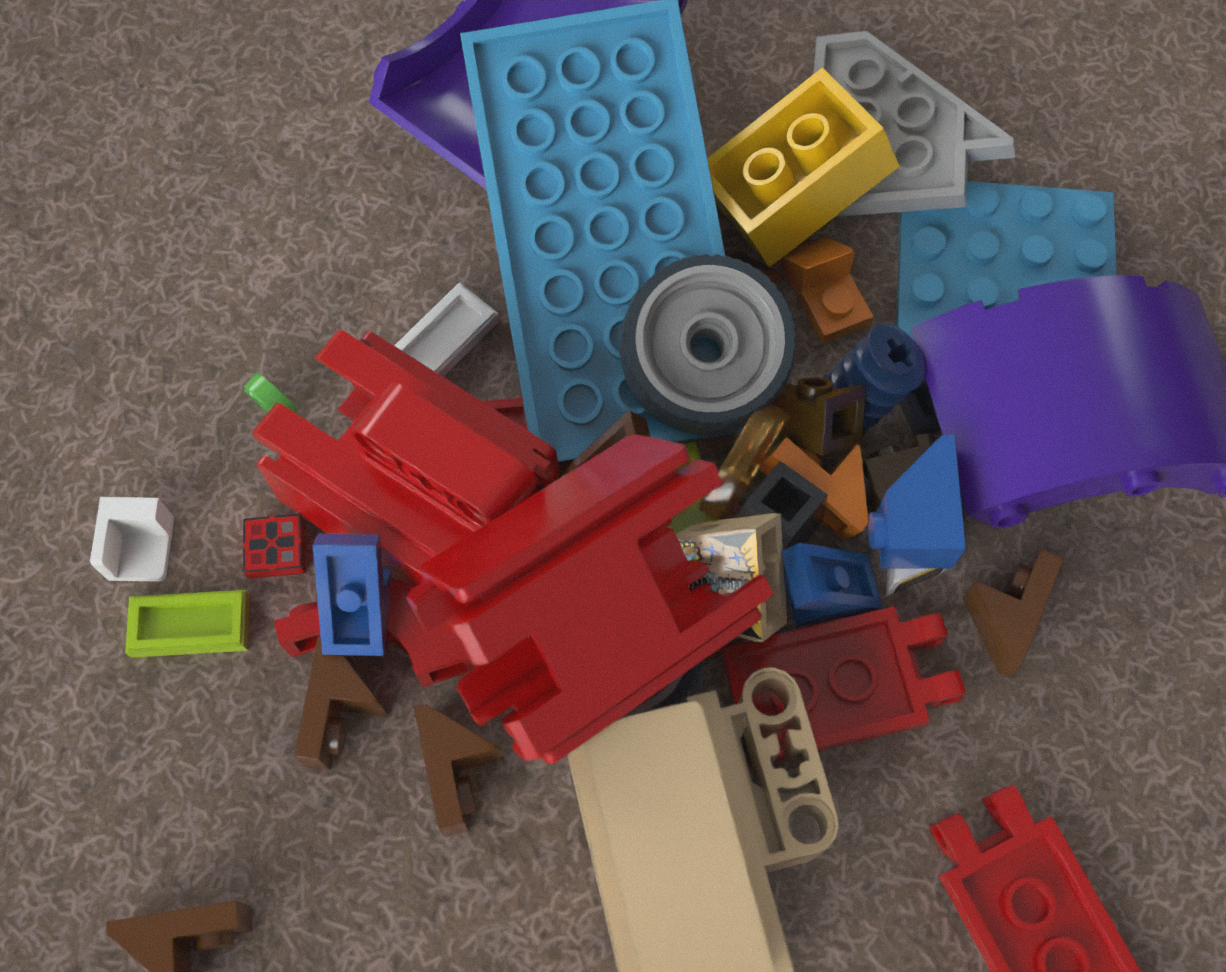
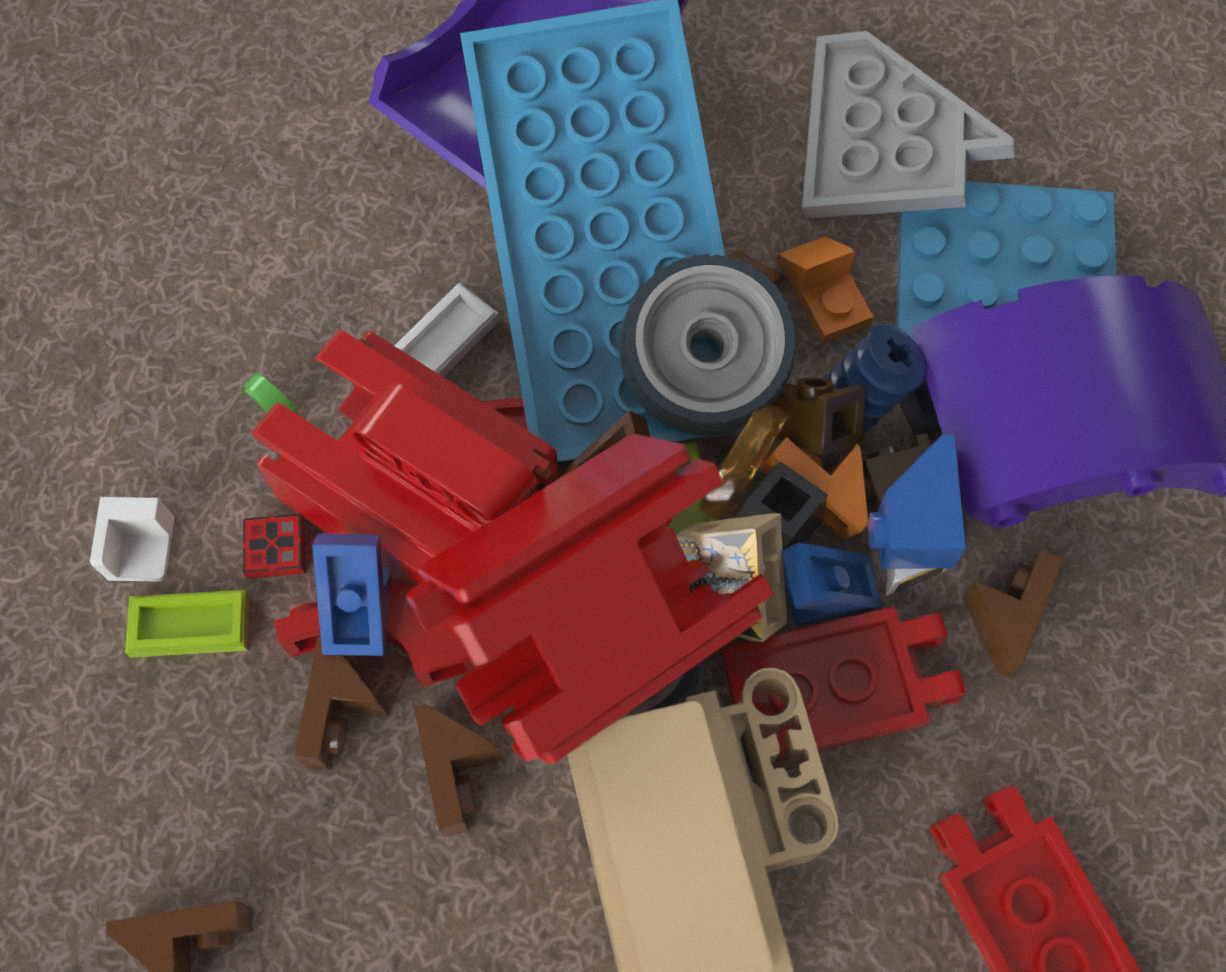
yellow brick [707,67,900,268] -> none

